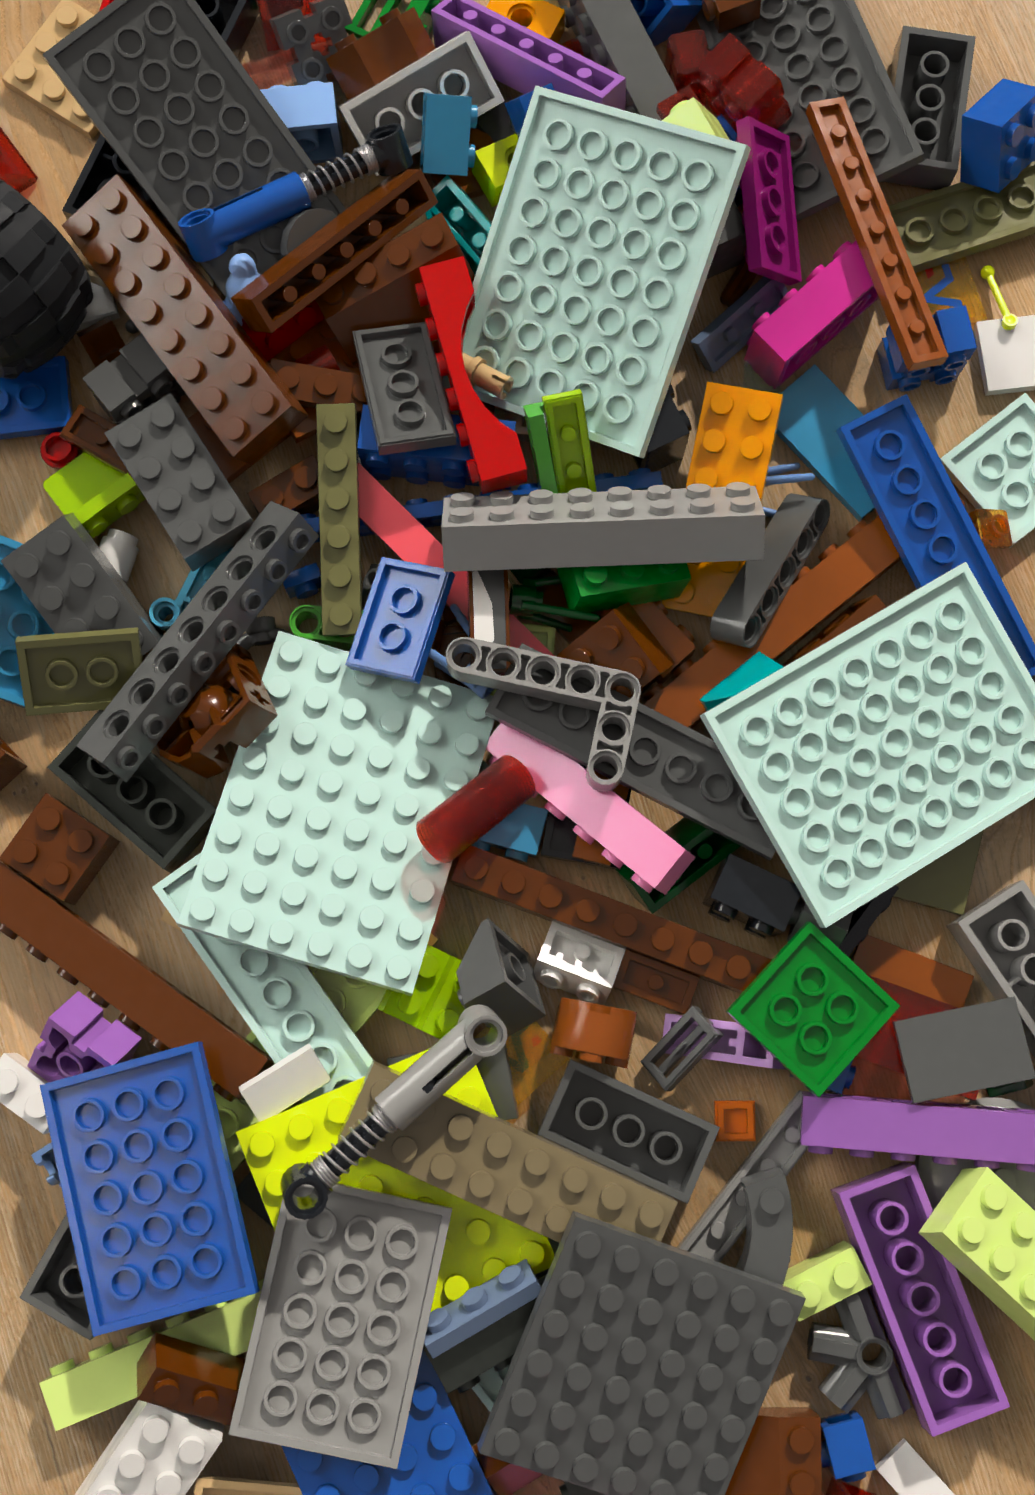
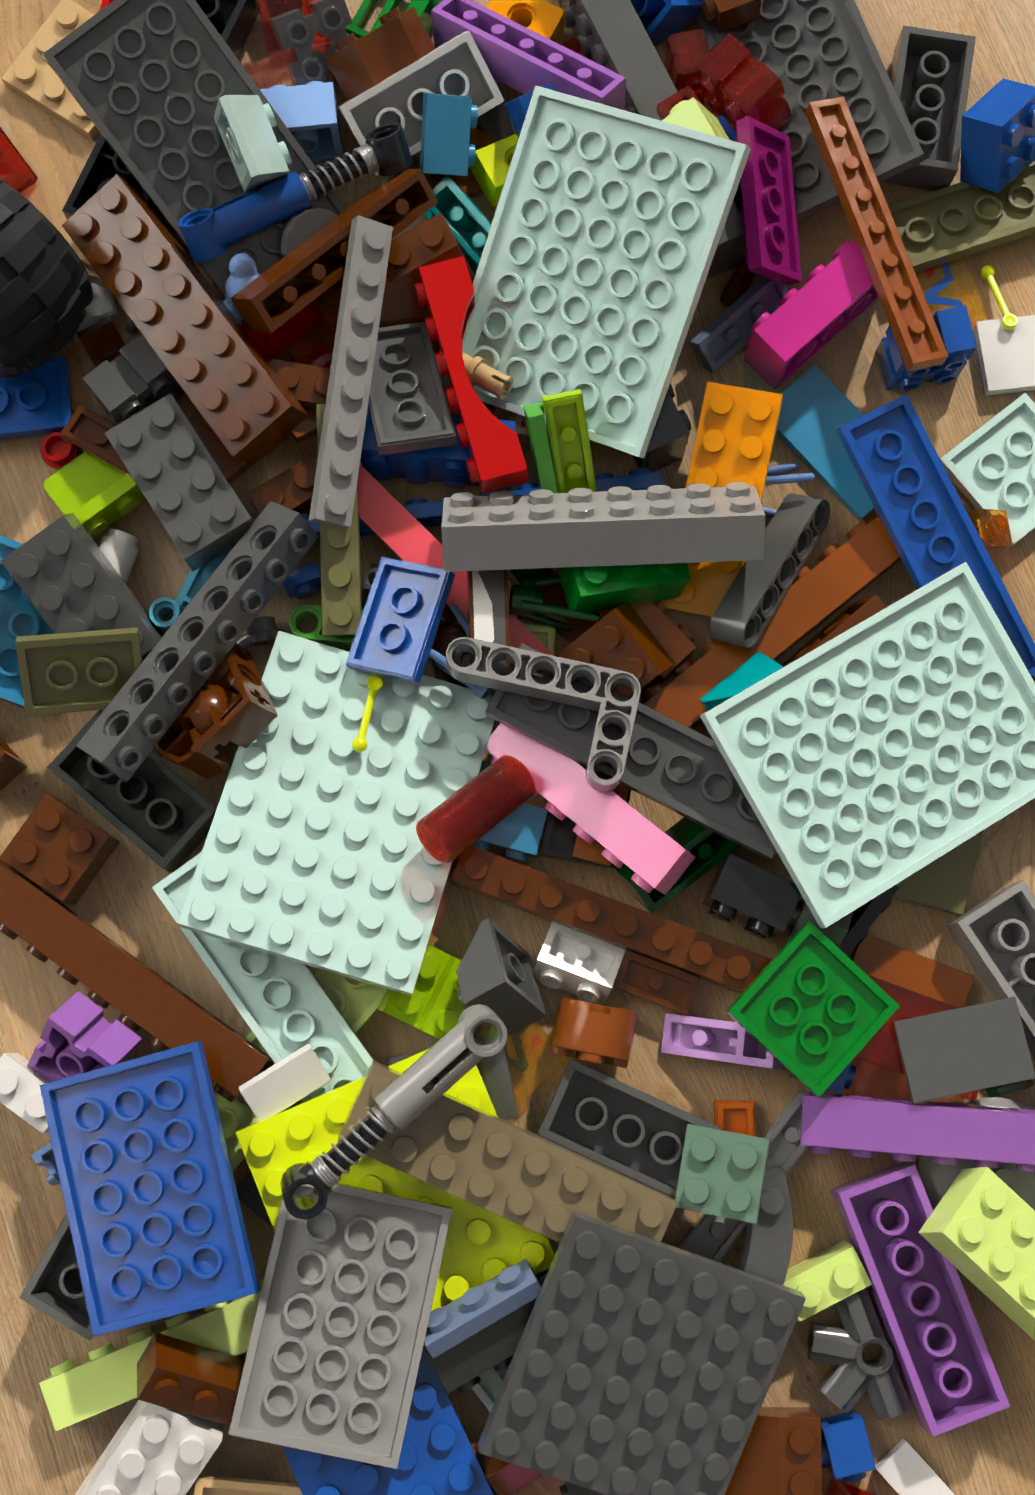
dark grey tile [640,1006,724,1091] -> none
none -> light aqua slope [214,95,292,192]
none -> light grey plate [309,215,393,529]
none -> neon yellow hinge [352,675,383,753]
none -> sand green plate [675,1124,770,1224]

